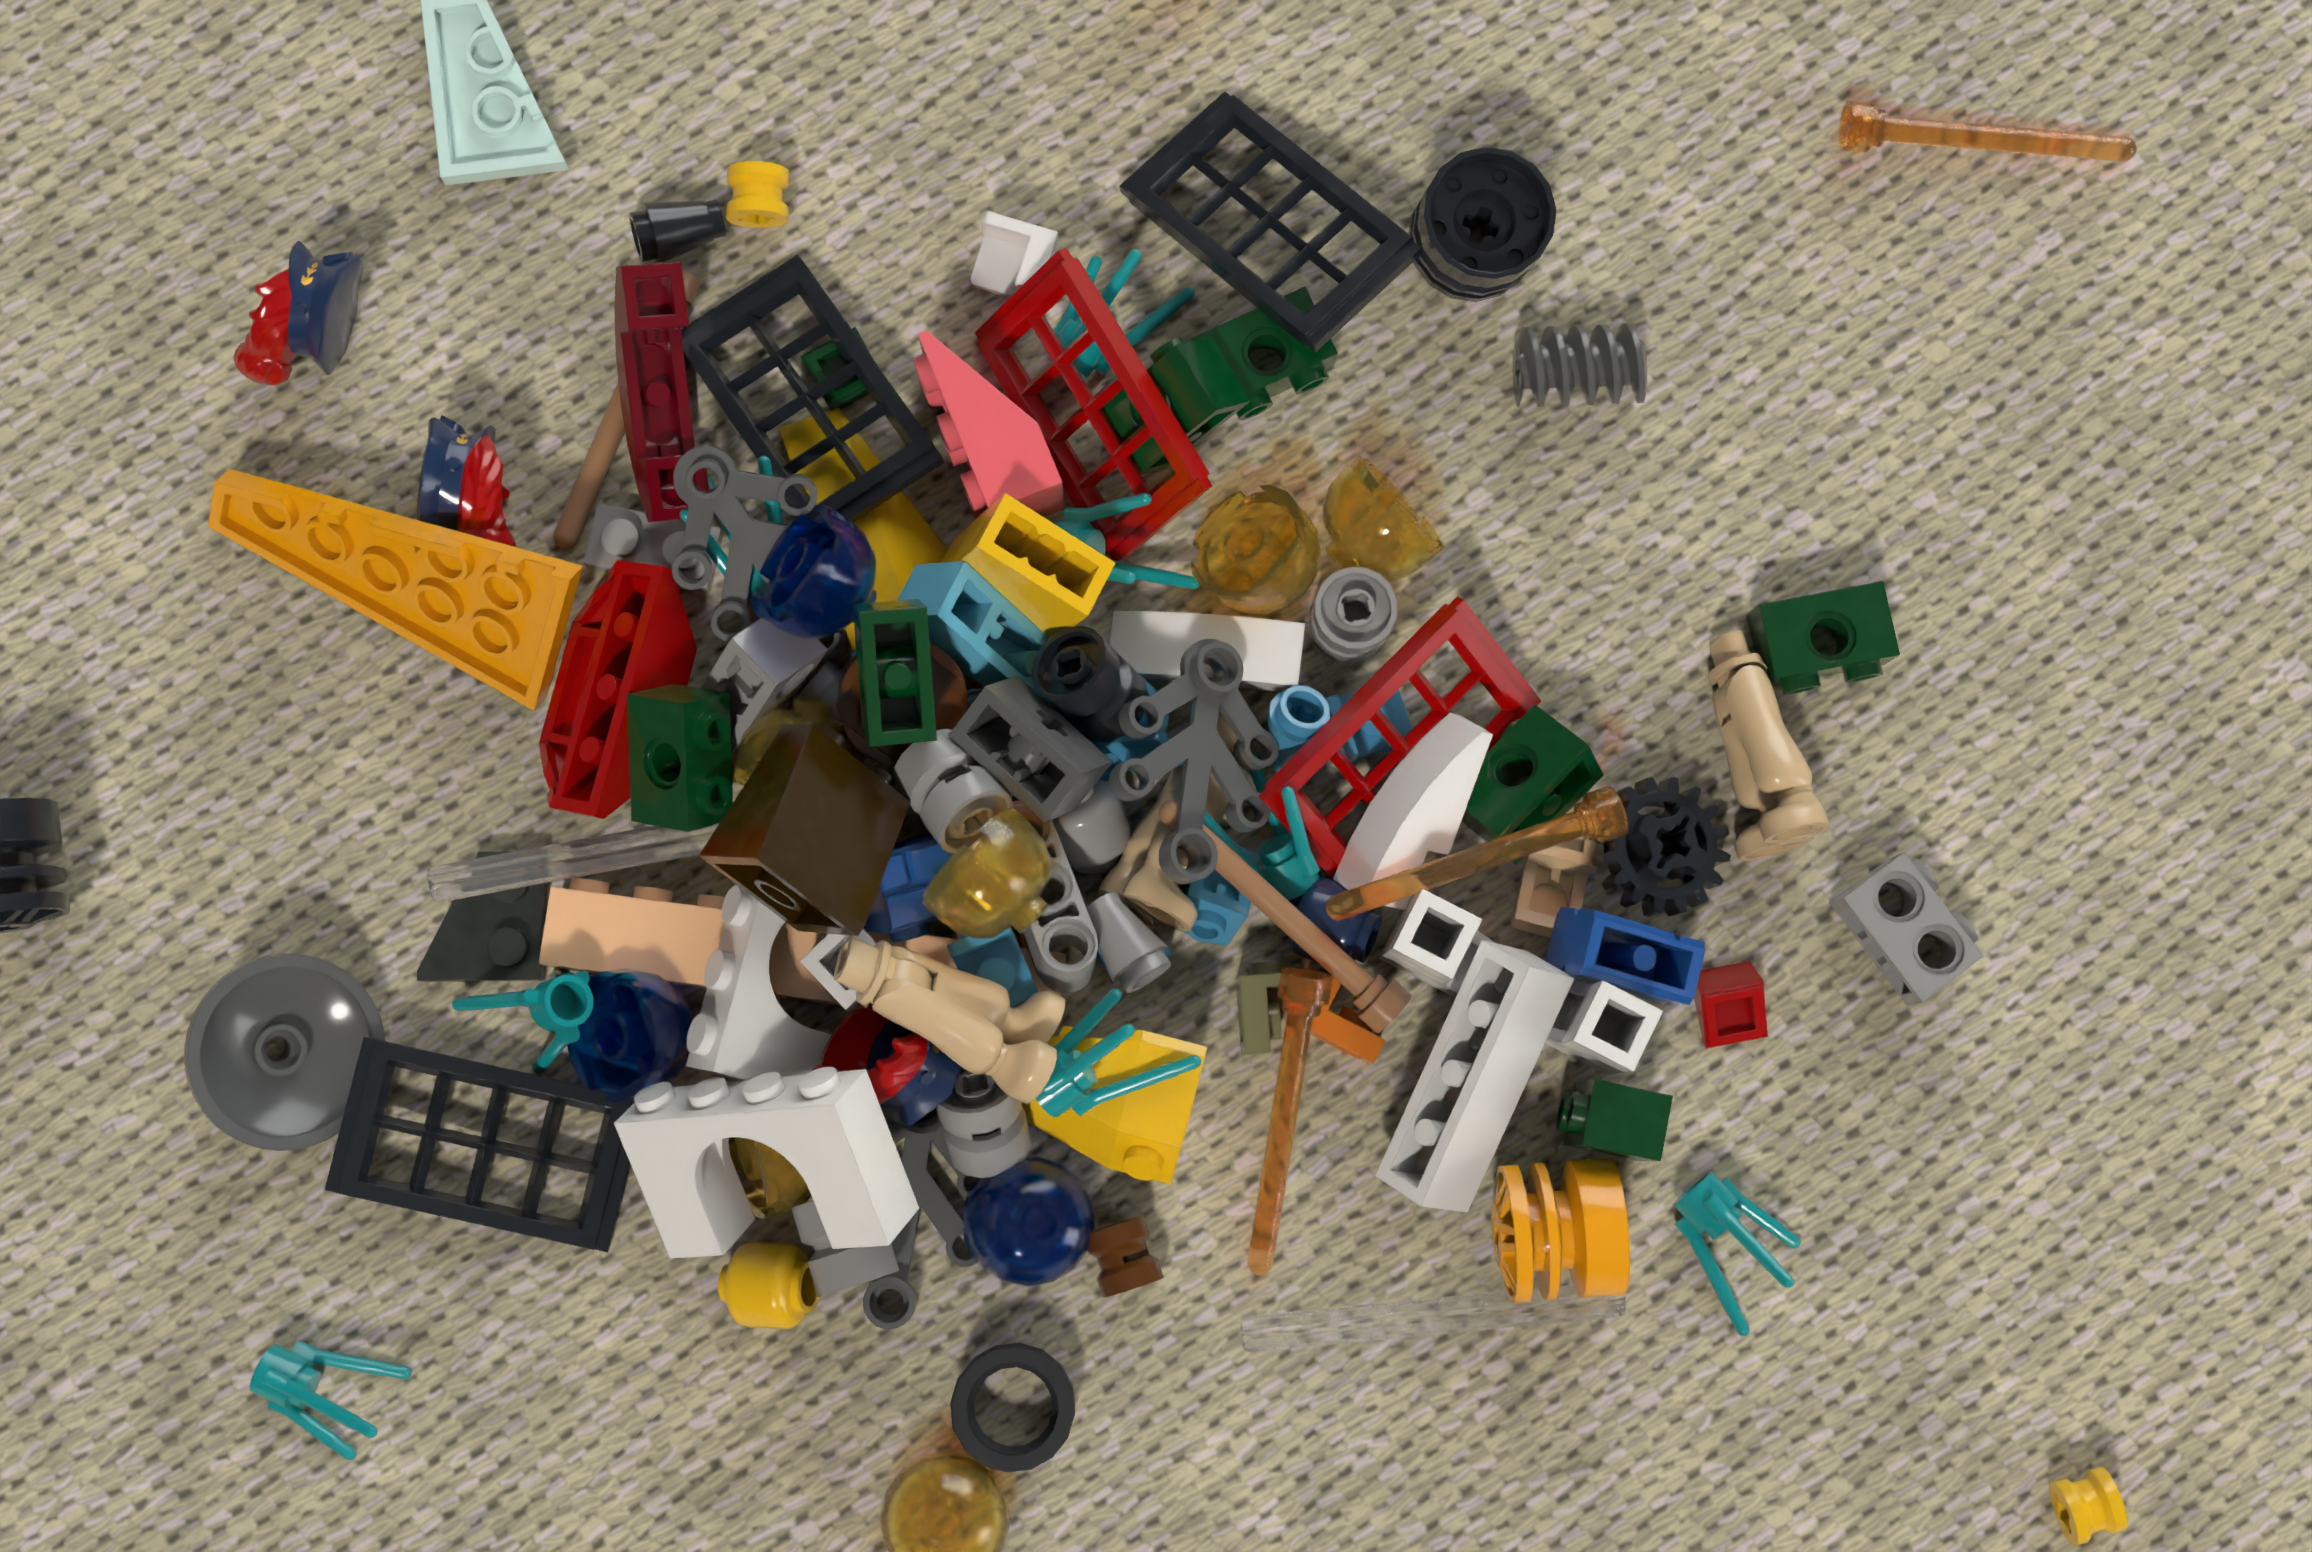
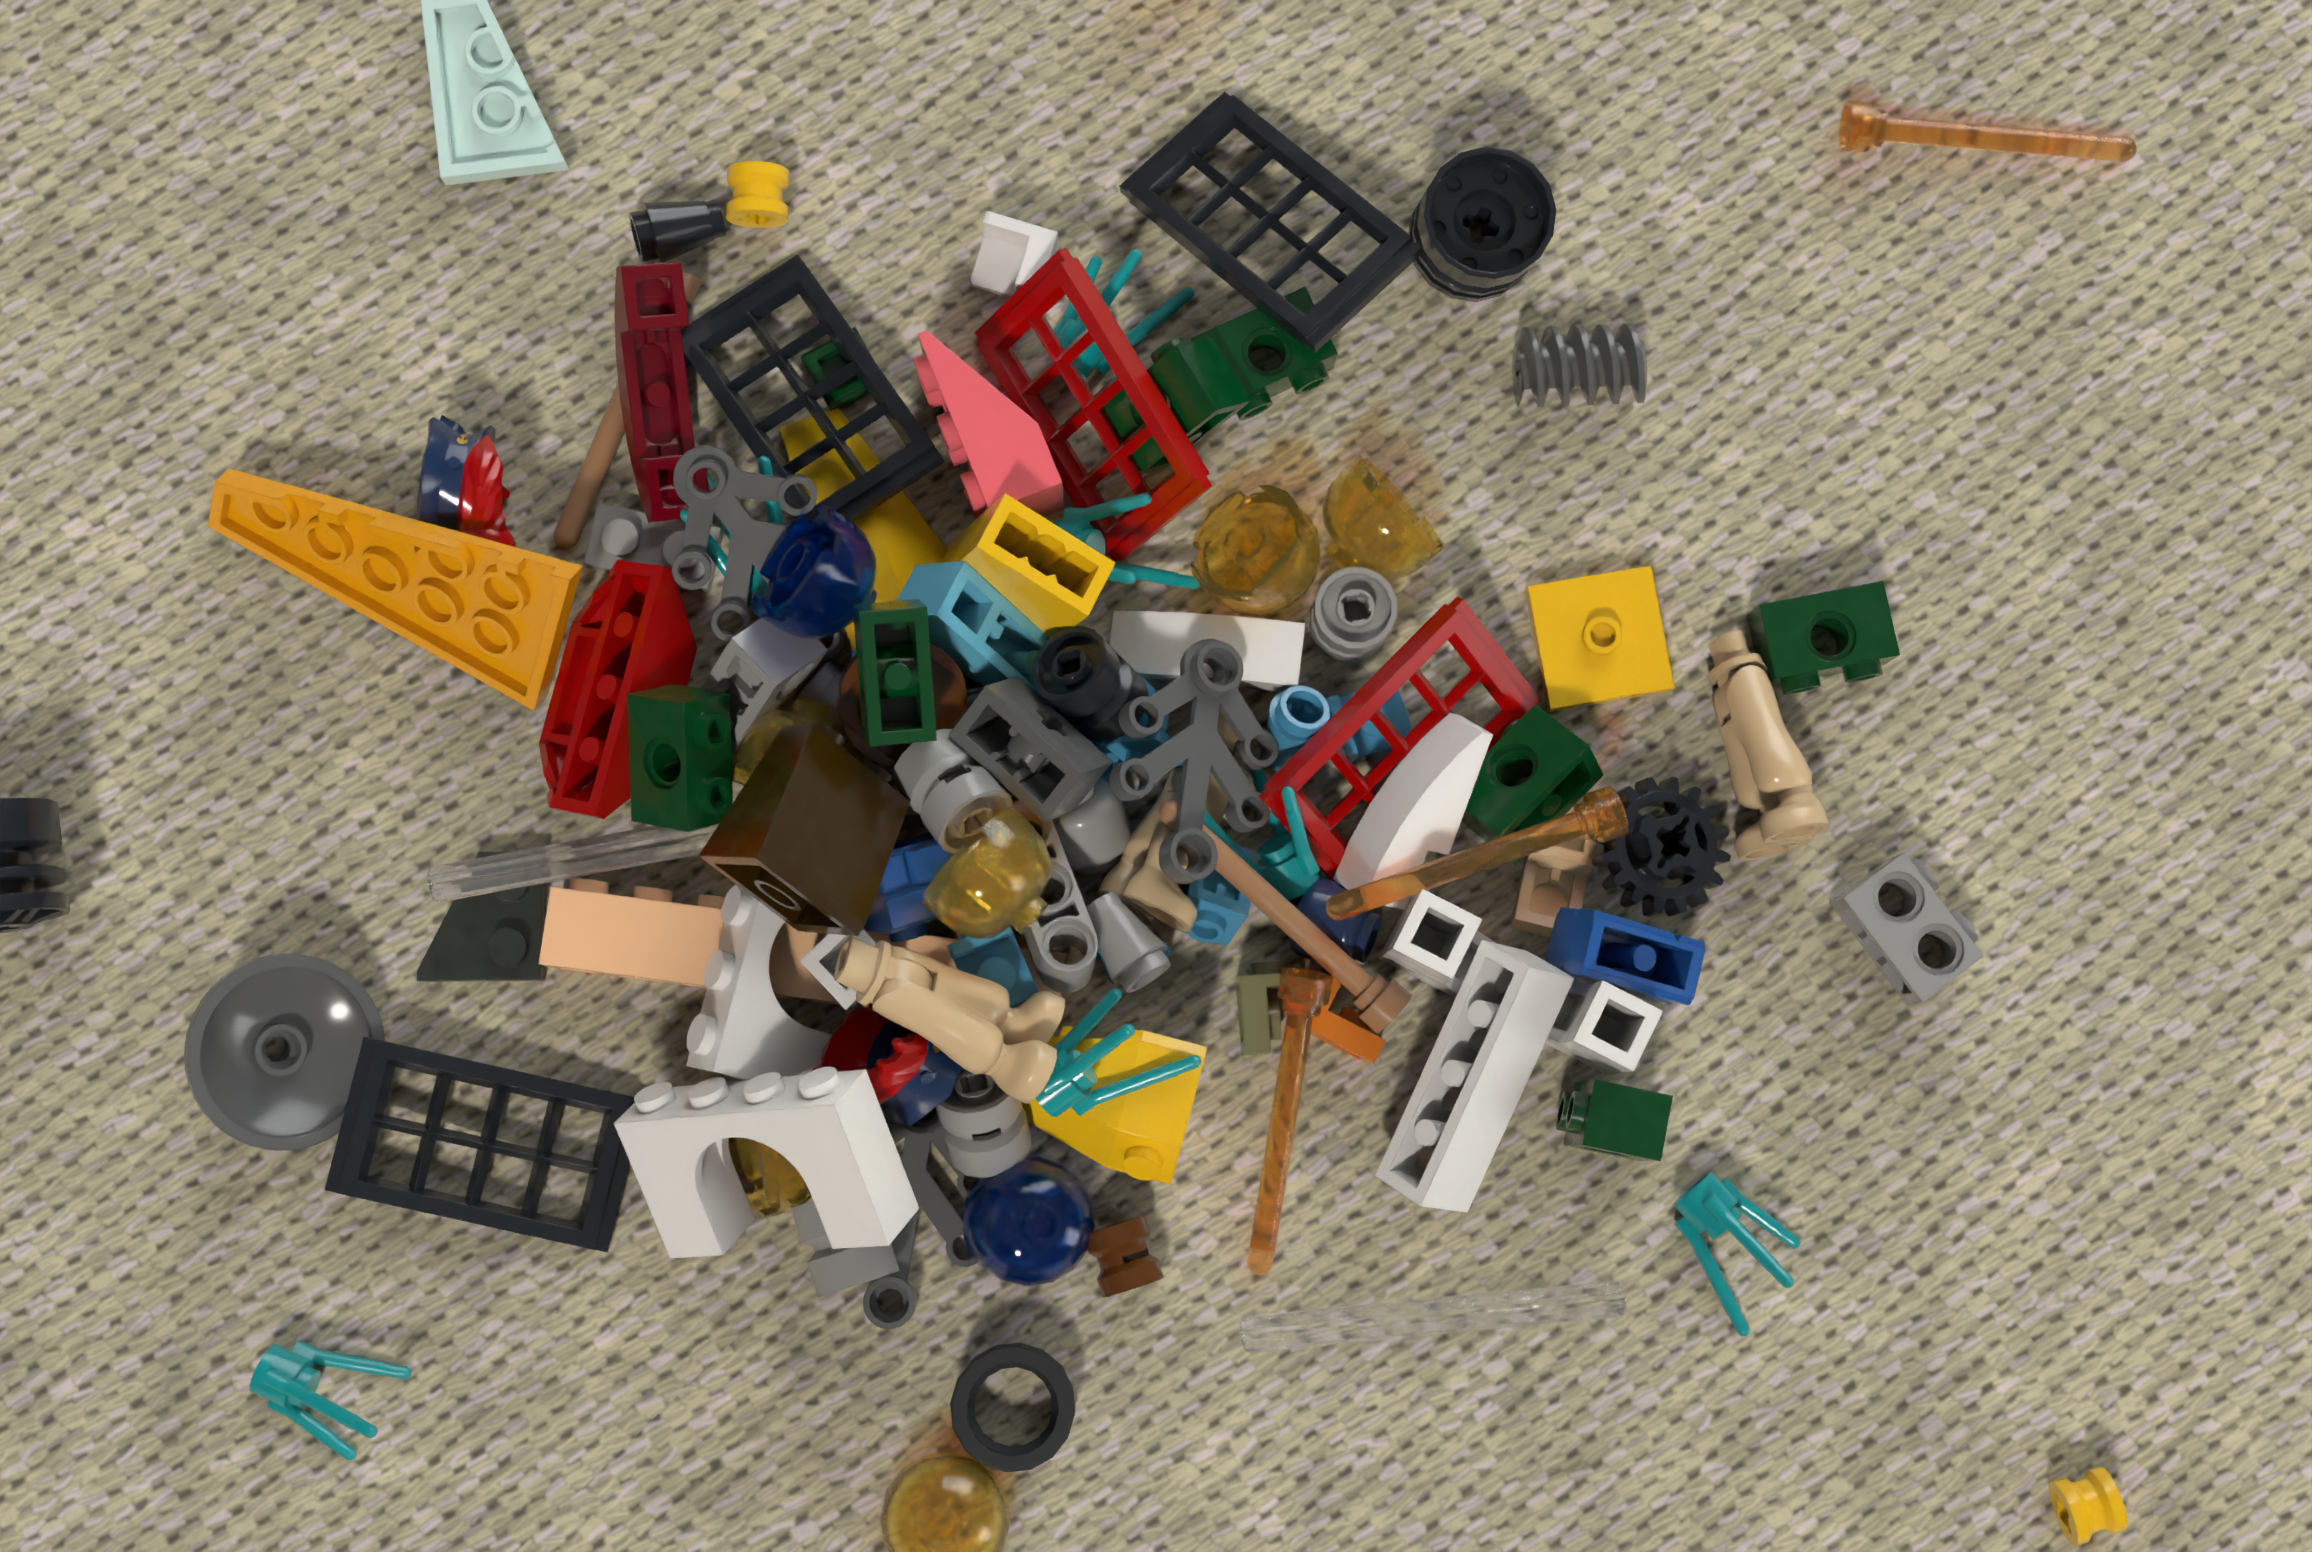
dark blue piece [233,241,363,385] -> none
teal plant [452,969,593,1074] -> none
clear blue cylinder [567,968,692,1102] -> none
yellow head [718,1242,819,1329] -> none
light orange wheel [1491,1158,1630,1303] -> none
red slope [1694,961,1768,1049] -> none
none -> yellow plate [1525,565,1675,712]

